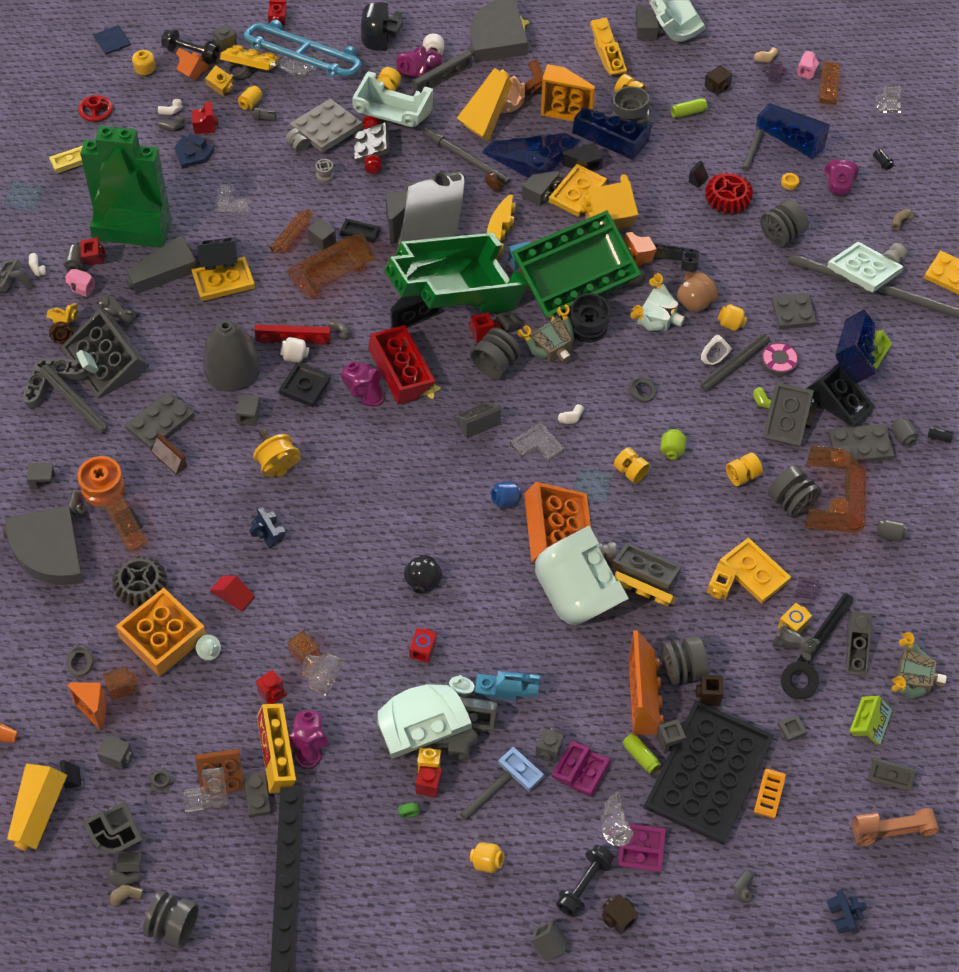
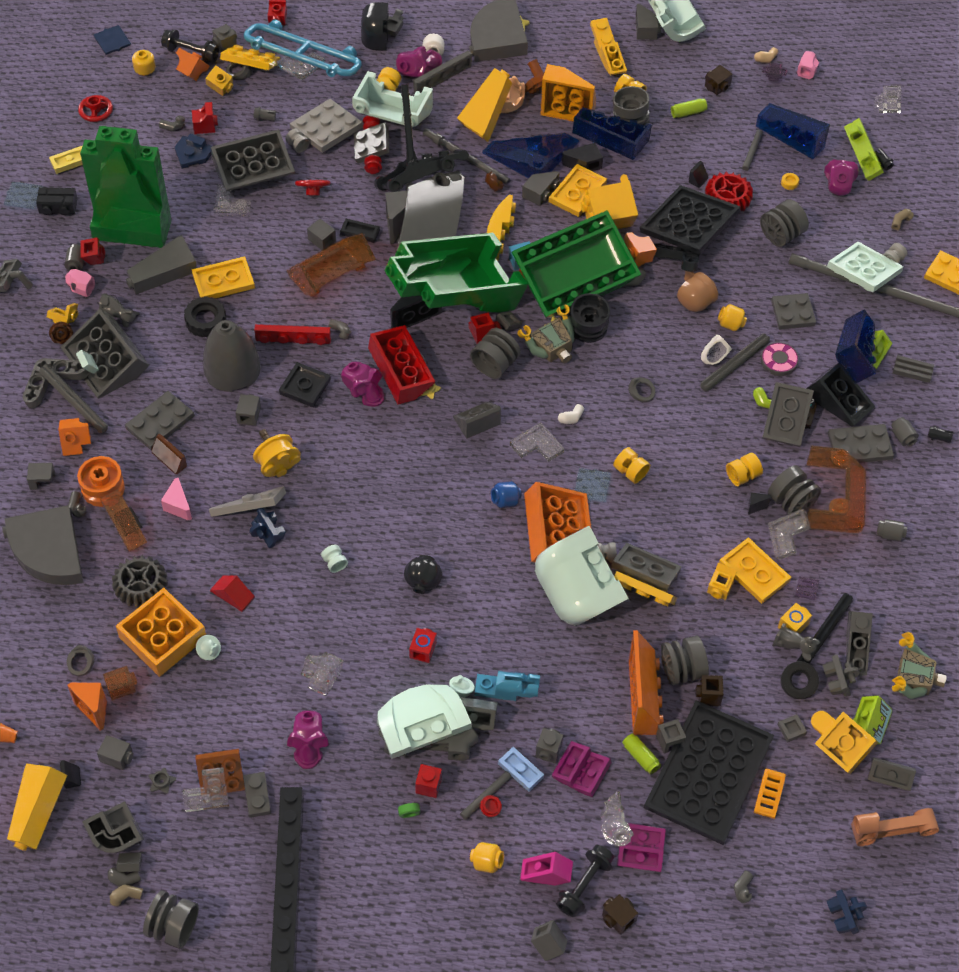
white arm [29,253,46,277] -> none
white arm [158,99,183,116] -> none
black slope [198,237,238,270] -> none
yellow brick [238,86,263,111] -> none
red brick [256,669,287,704] -> none
yellow brick [257,704,296,793] -> none
clear orange plate [269,209,313,253] -> none
white head [280,337,309,363] -> none
clear orange brick [287,630,320,668] -> none
light grey wheel [315,159,334,183] -> none
yellow bracket [417,748,441,772] -> none
light aqua torso [630,273,685,331] -> none
lime head [660,429,687,460] -> none
clear orange plate [819,61,840,105] -> none
none -> black brick [36,187,77,215]
none -> orange brick [58,418,91,456]
none -> bright pink slope [161,478,192,520]
none -> black tyre [184,296,227,338]
none -> light grey wing [209,486,286,517]
none -> dark grey slope [211,129,295,192]
none -> red piece [295,180,331,195]
none -> light aqua wheel [321,545,348,573]
none -> black piece [374,84,469,192]
none -> red plate [480,795,502,817]
none -> dark pink slope [520,852,573,886]
none -> black plate [640,185,741,255]
none -> black slope [748,493,771,515]
none -> clear plate [768,509,811,560]
none -> yellow brick [811,711,878,774]
none -> dark grey hips [822,654,860,697]
none -> lime hinge [844,118,884,181]
none -> dark grey tile [893,355,934,383]

